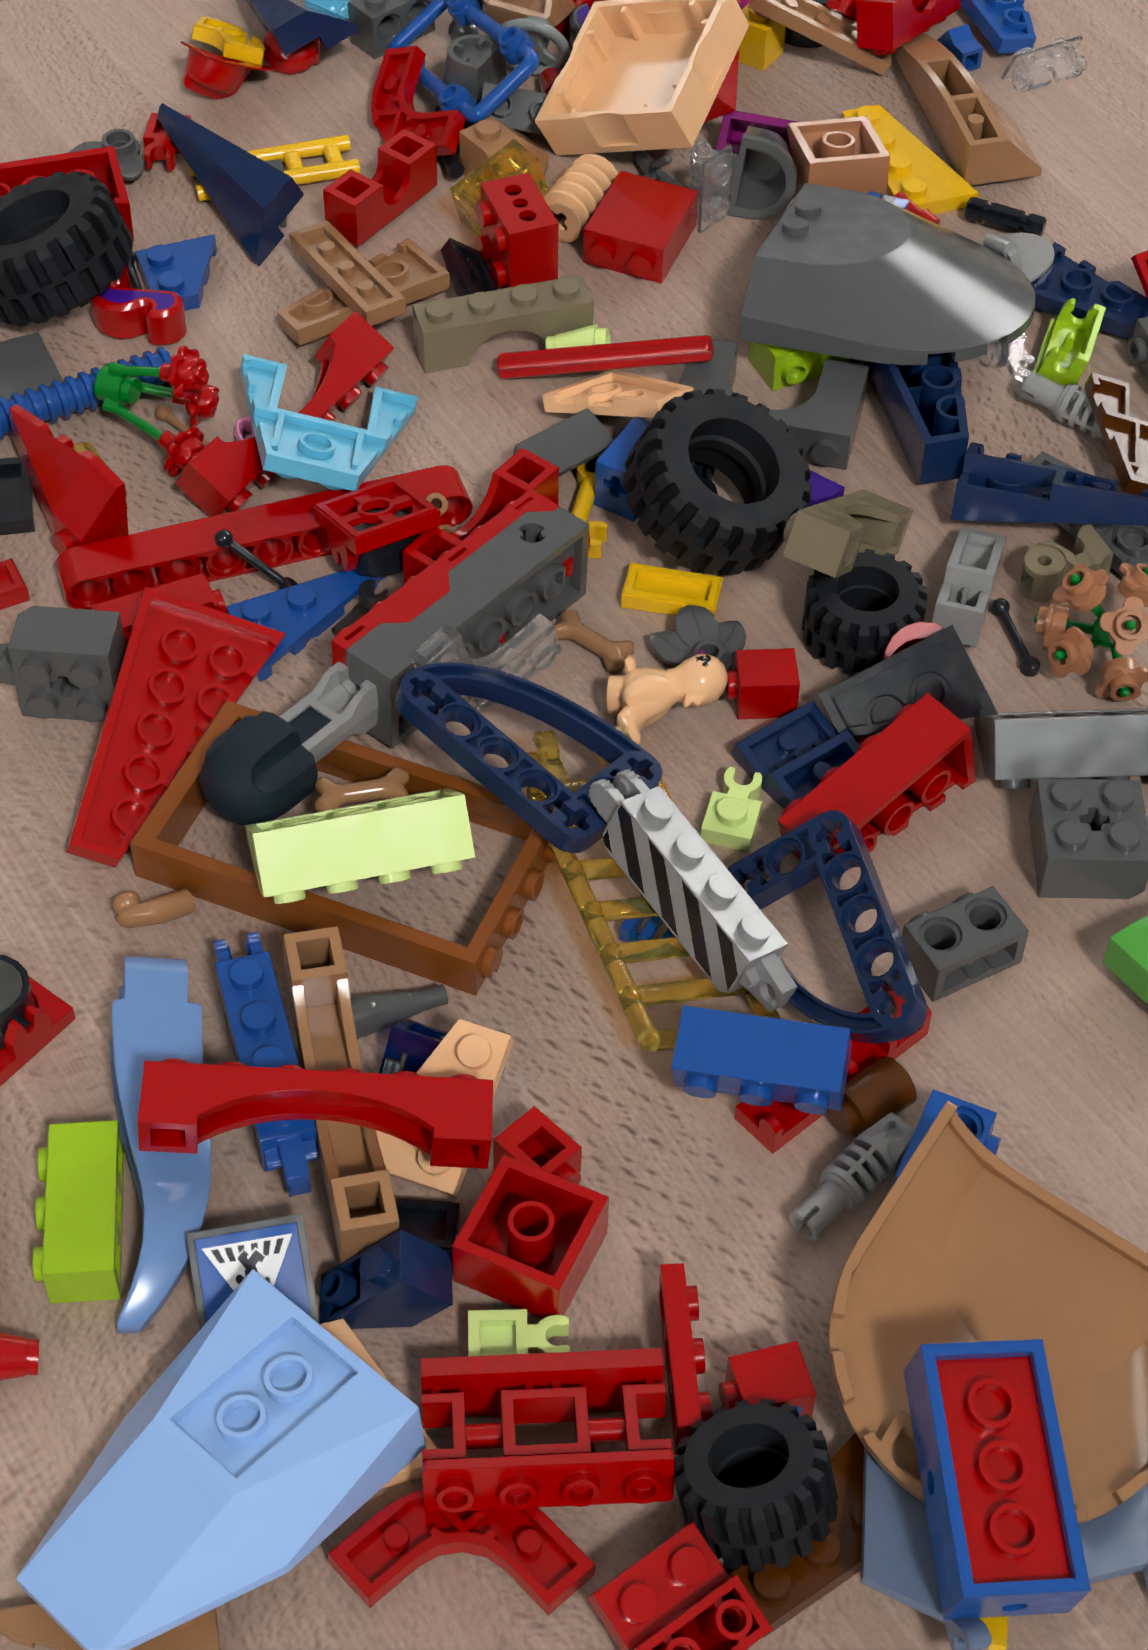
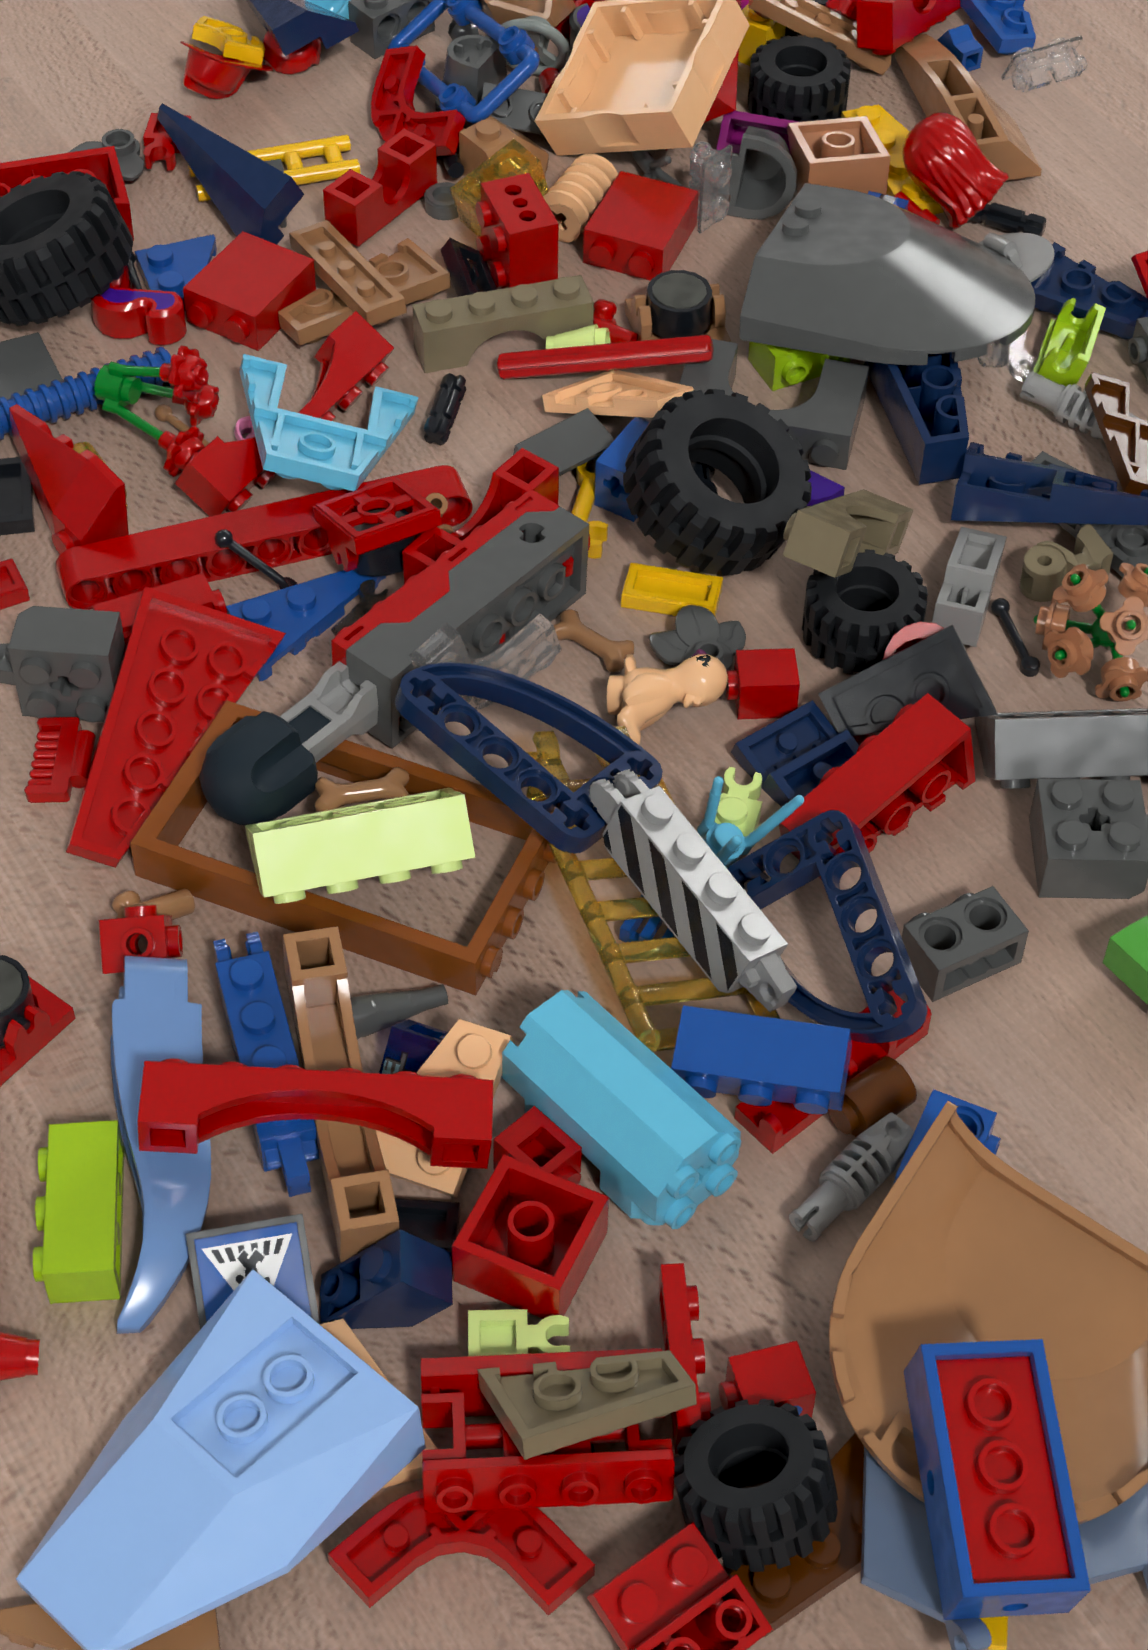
none -> red piece [24,717,96,803]
none -> red brick [99,905,183,974]
none -> red brick [183,231,316,351]
none -> dark grey tile [424,182,466,220]
none -> black axle [424,373,466,445]
none -> dark tan wing [478,1350,697,1460]
none -> medium azure brick [502,990,741,1229]
none -> red arm [593,299,638,343]
none -> piece [625,270,732,342]
none -> medium azure plant [697,776,804,868]
none -> black tyre [747,35,851,122]
none -> red piece [902,113,1009,229]

